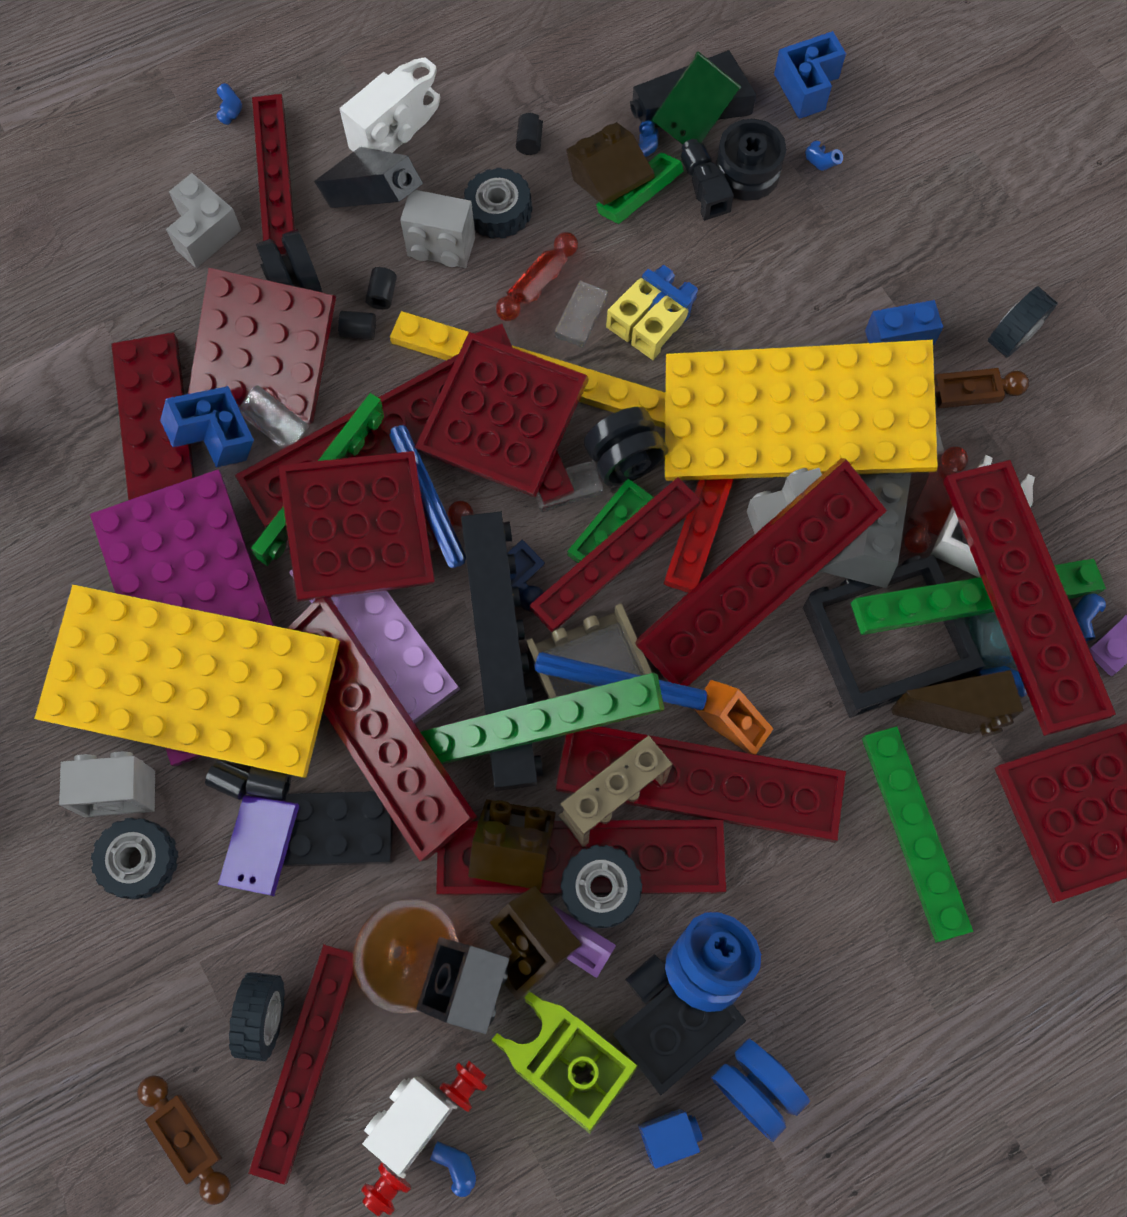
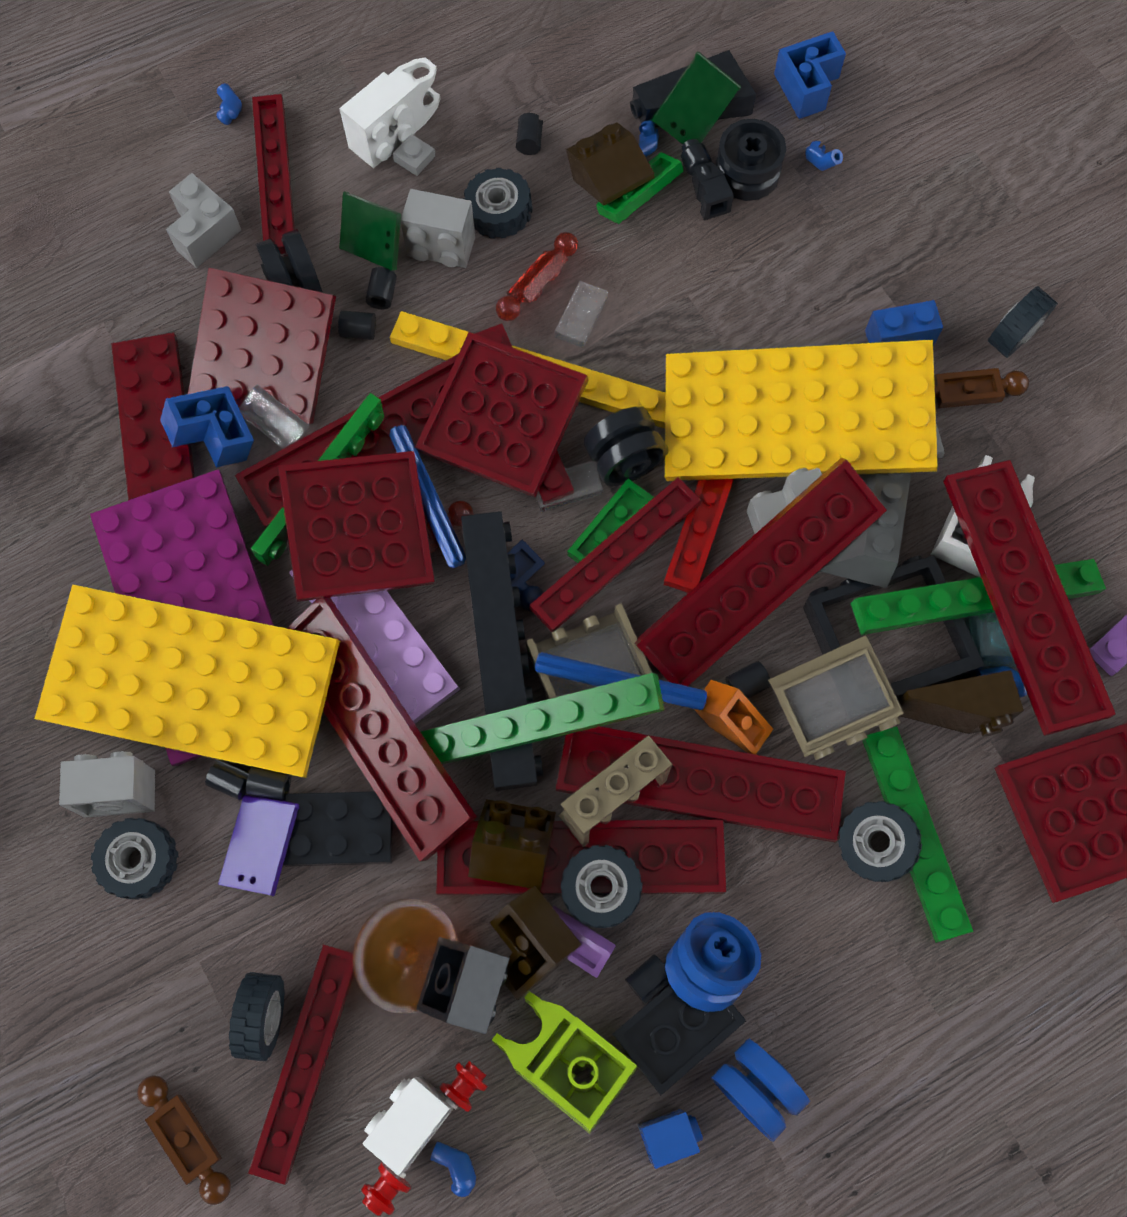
black slope [314,147,423,208] -> none
light yellow hips [606,265,698,360] -> none
clear red plate [904,446,968,554] -> none
blue arm [1073,593,1106,642] -> none
none -> dark green container [339,191,401,271]
none -> light grey plate [393,134,435,176]
none -> black piece [725,661,771,699]
none -> window [768,635,904,760]
none -> black wheel [838,801,922,882]

